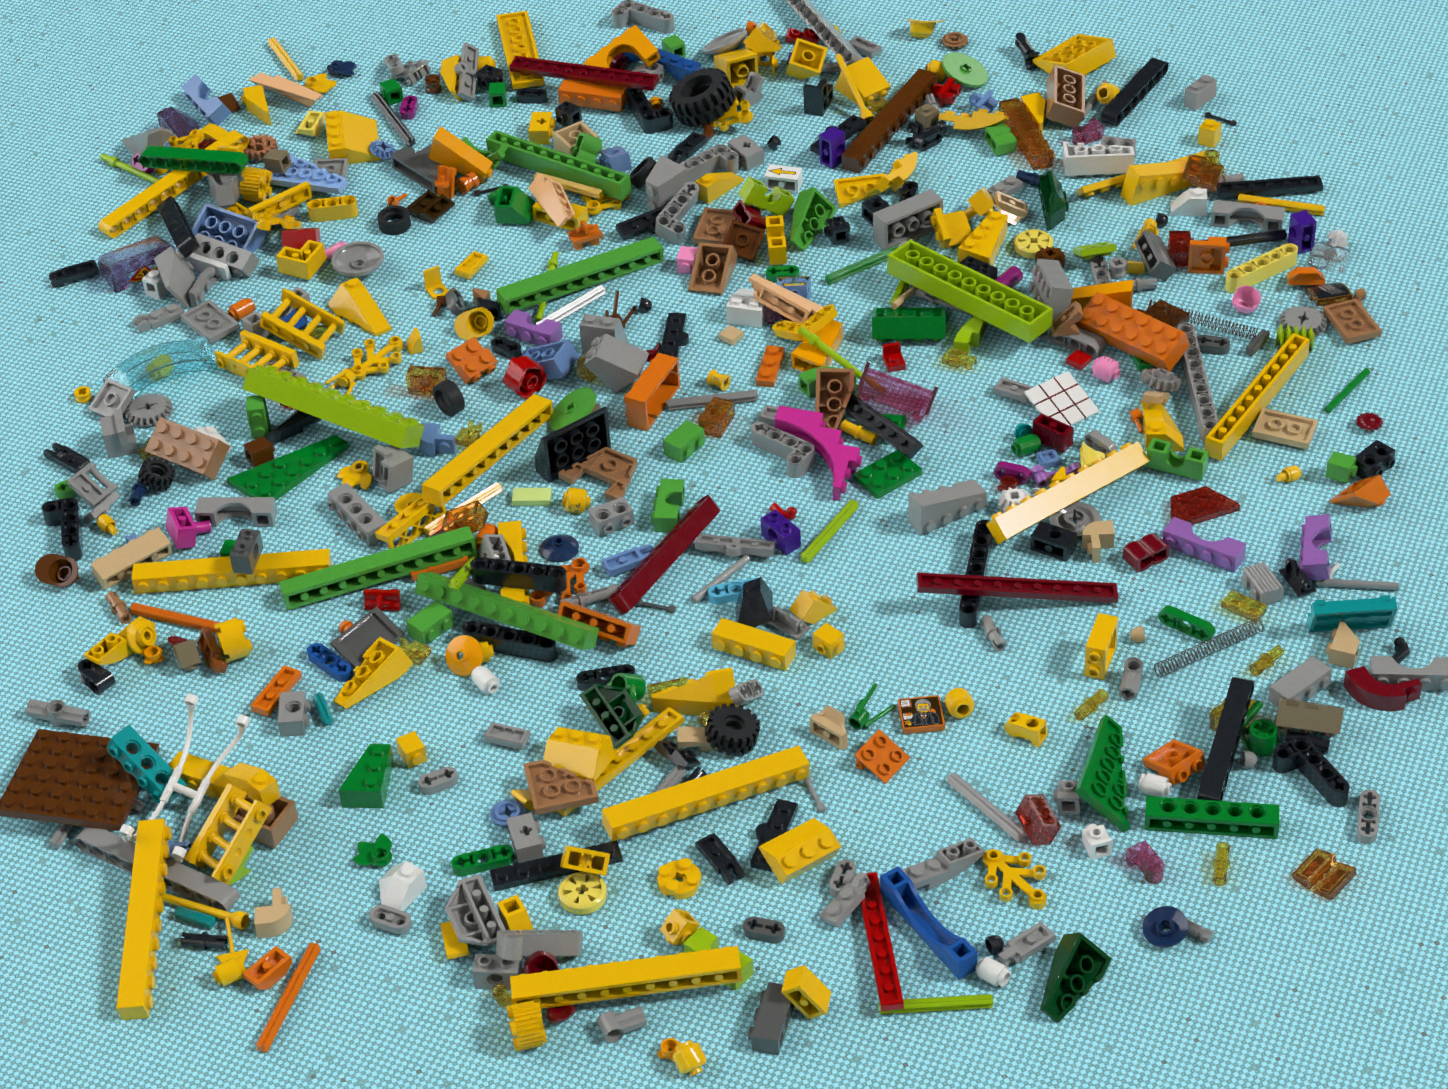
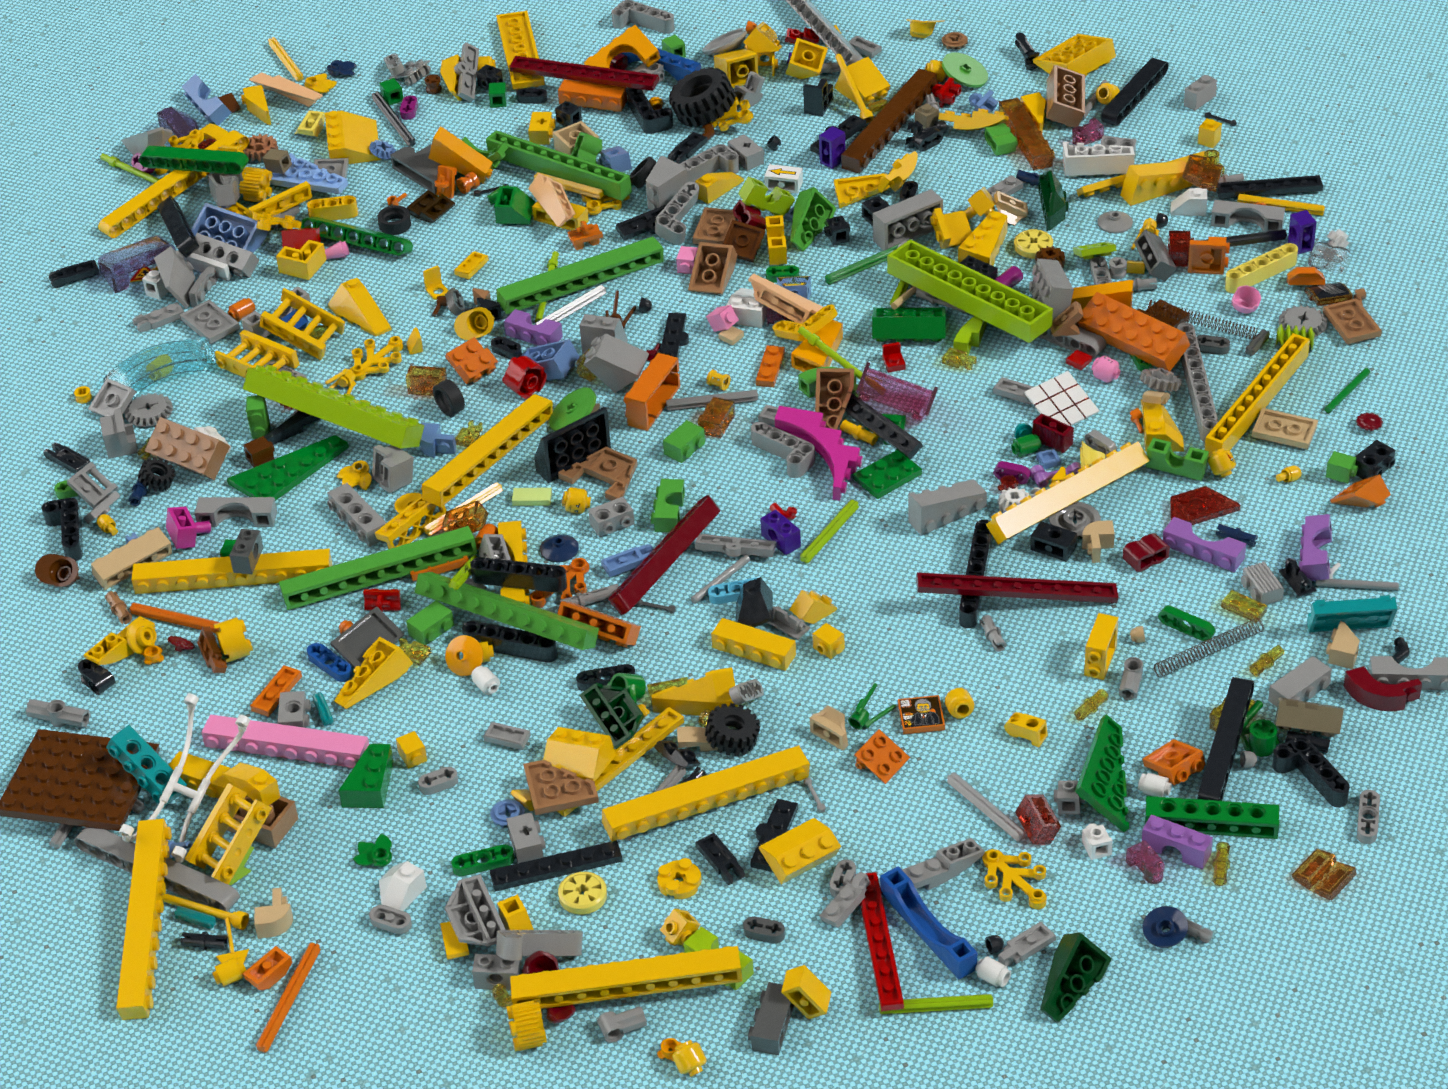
dark tan brick [172,639,201,671] -> none
light grey dish [331,241,384,277] -> none
yellow brick [560,845,610,876] -> none
none -> bright pink brick [201,714,369,768]
none -> green beam [301,217,413,255]
none -> bright pink brick [706,305,739,332]
none -> light grey dish [1097,211,1133,234]
none -> medium lavender arch [1141,815,1213,870]
none -> yellow head [1208,448,1236,478]
none -> dark blue pin [1216,524,1258,547]

